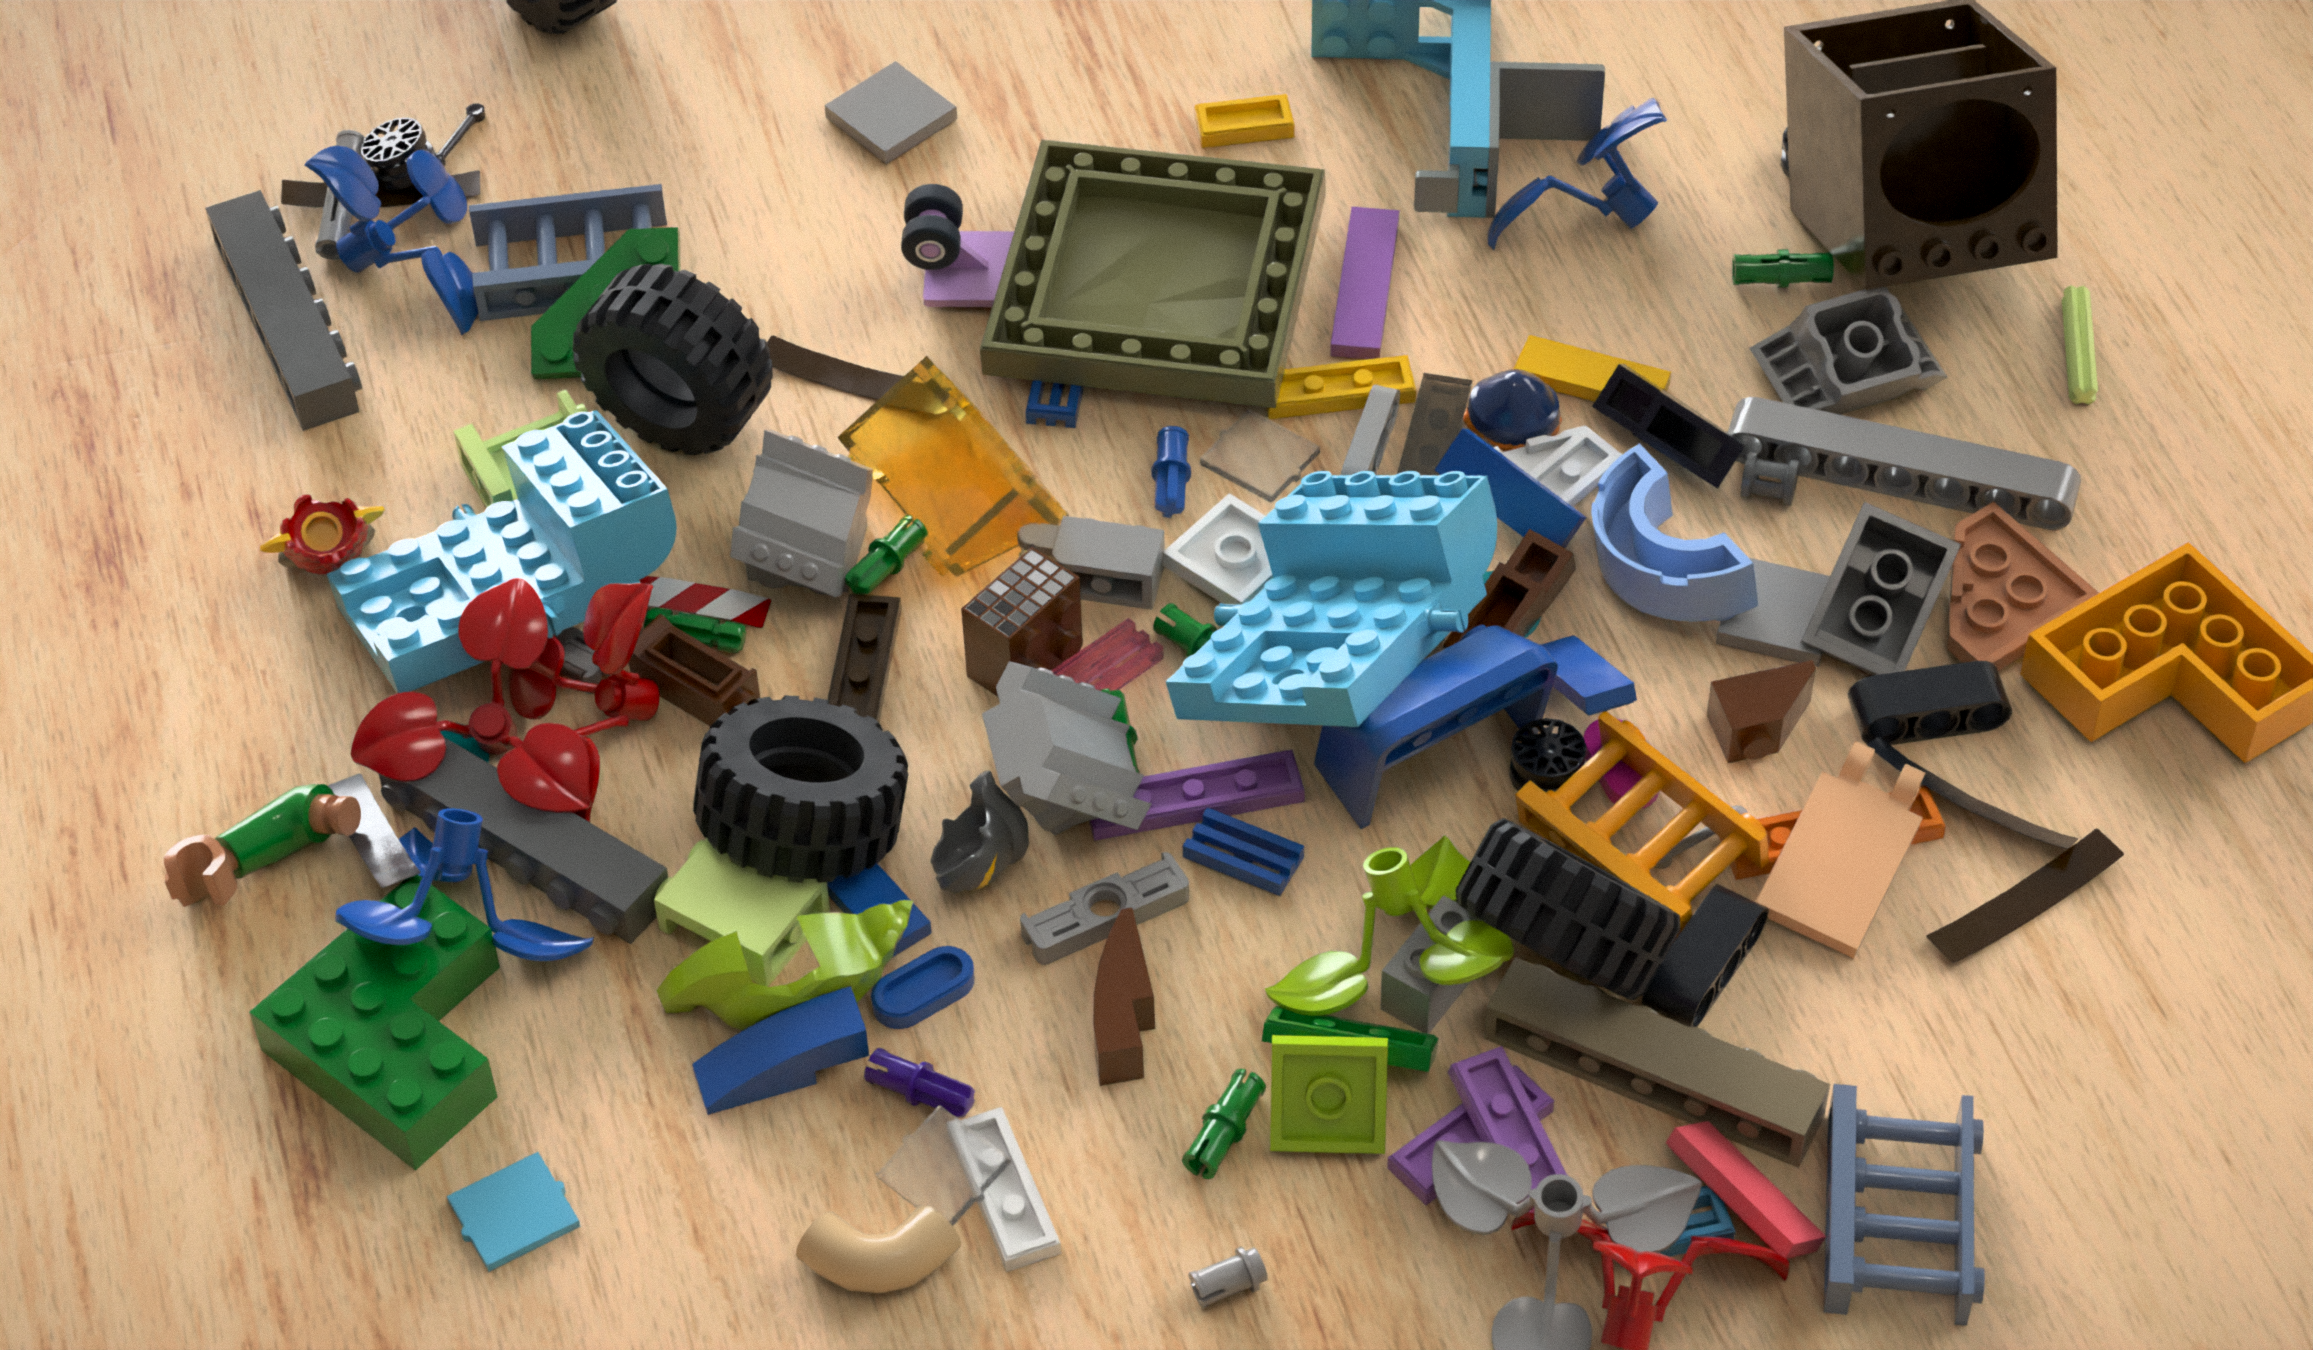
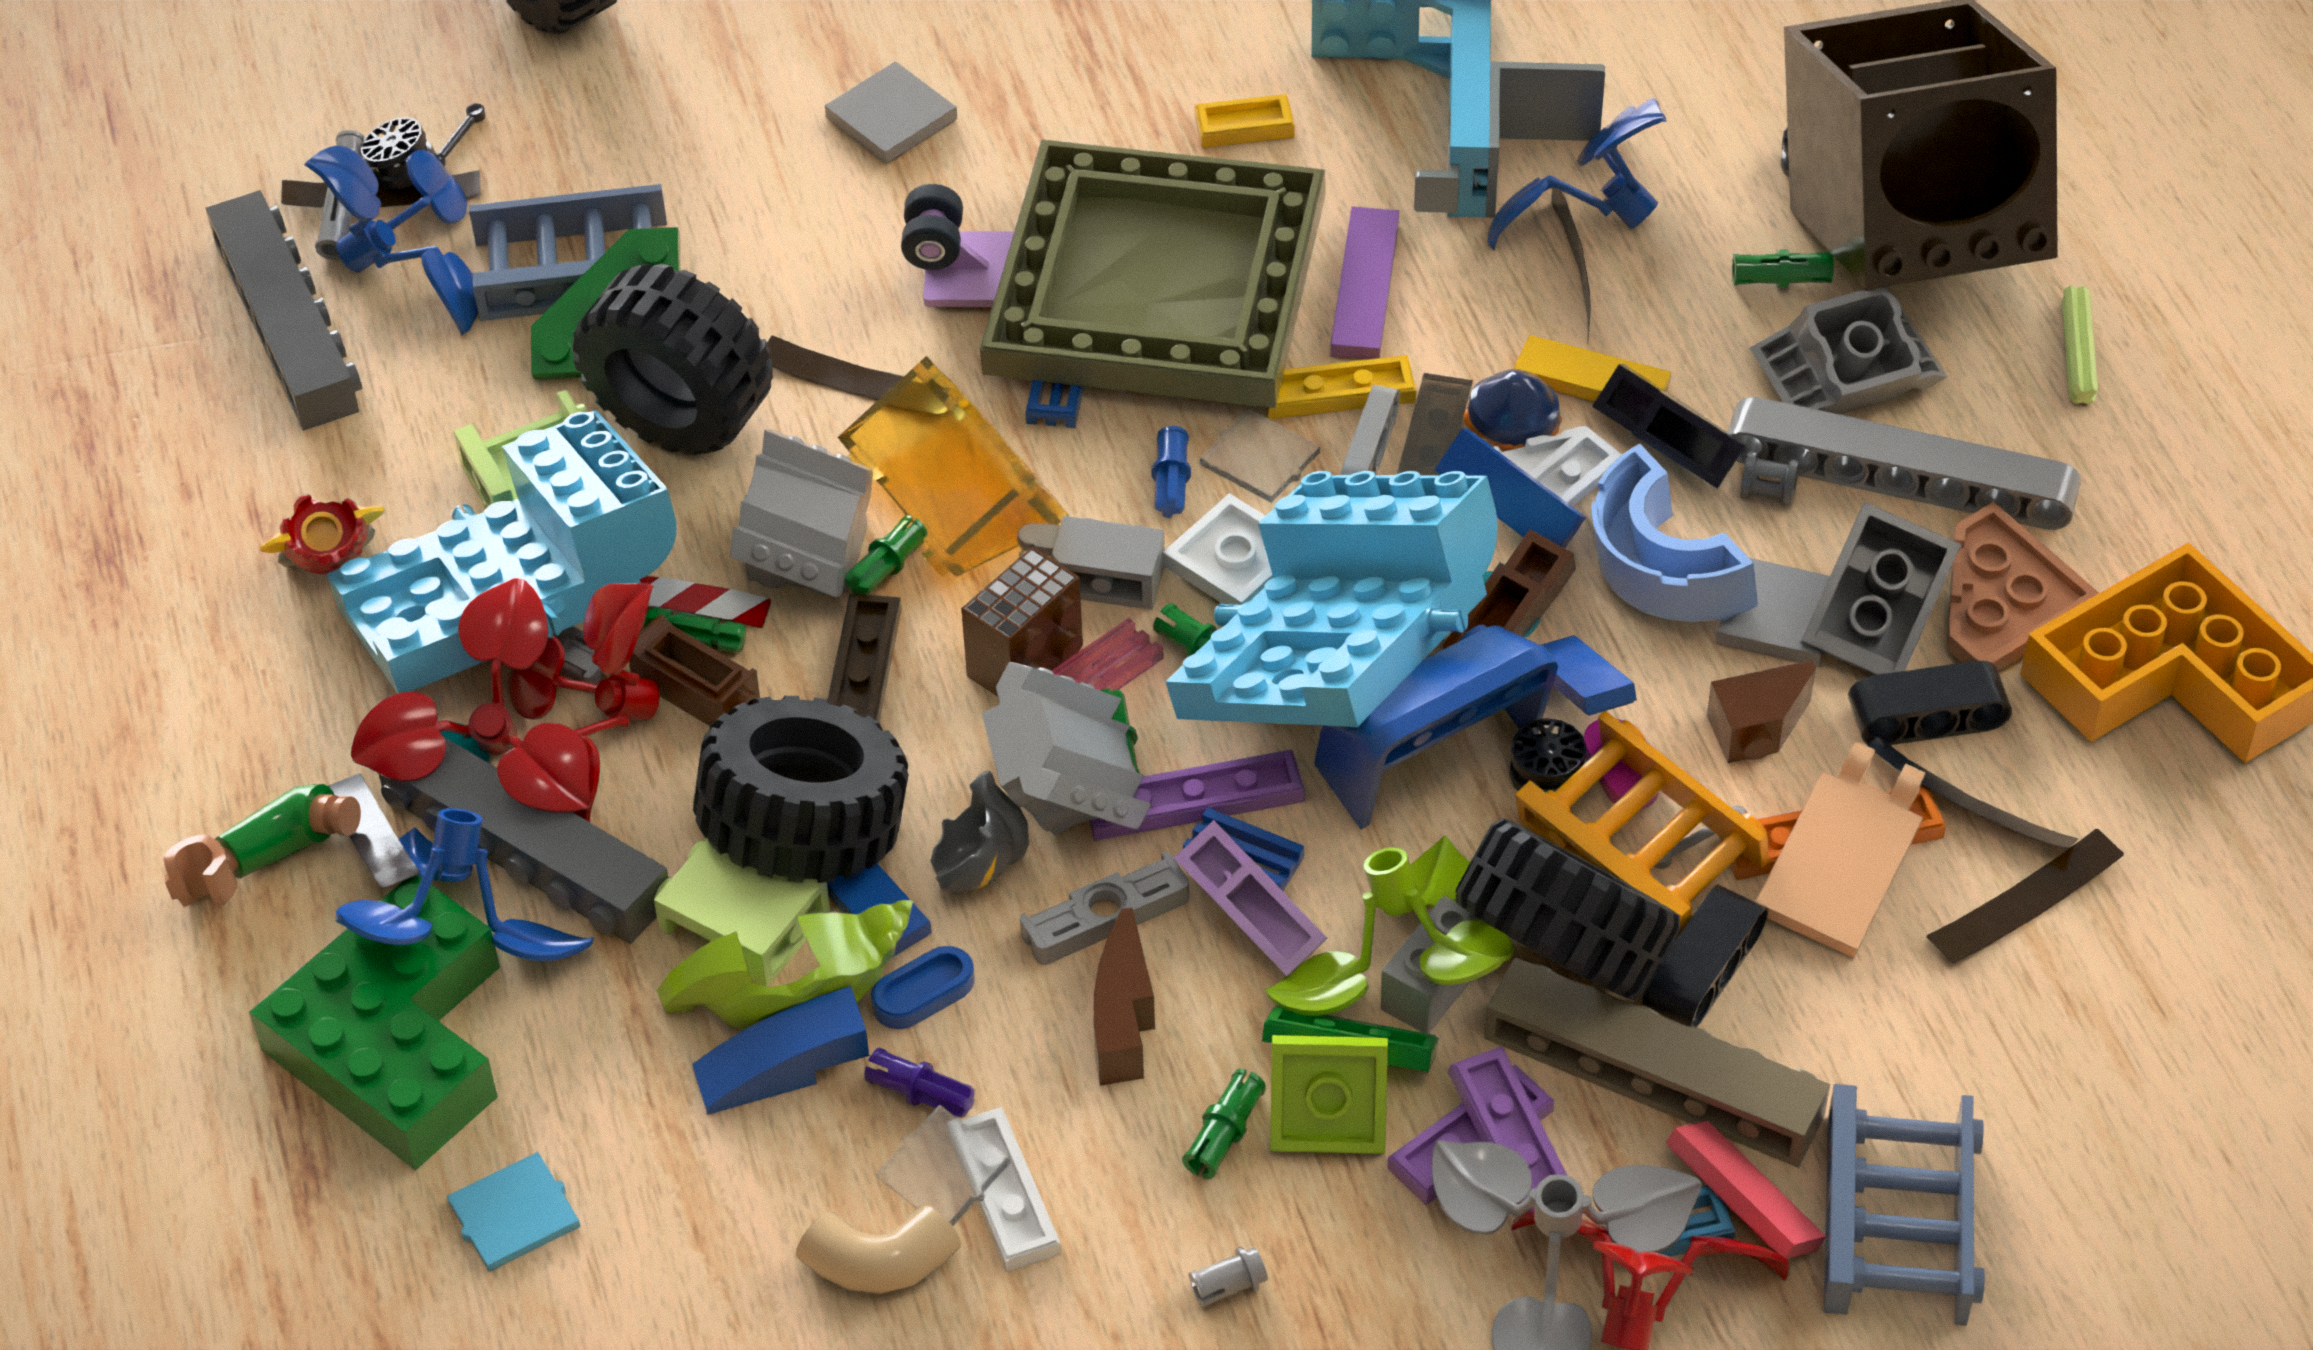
none -> lavender slope [1174,820,1328,977]
none -> black sticker [1551,188,1591,344]

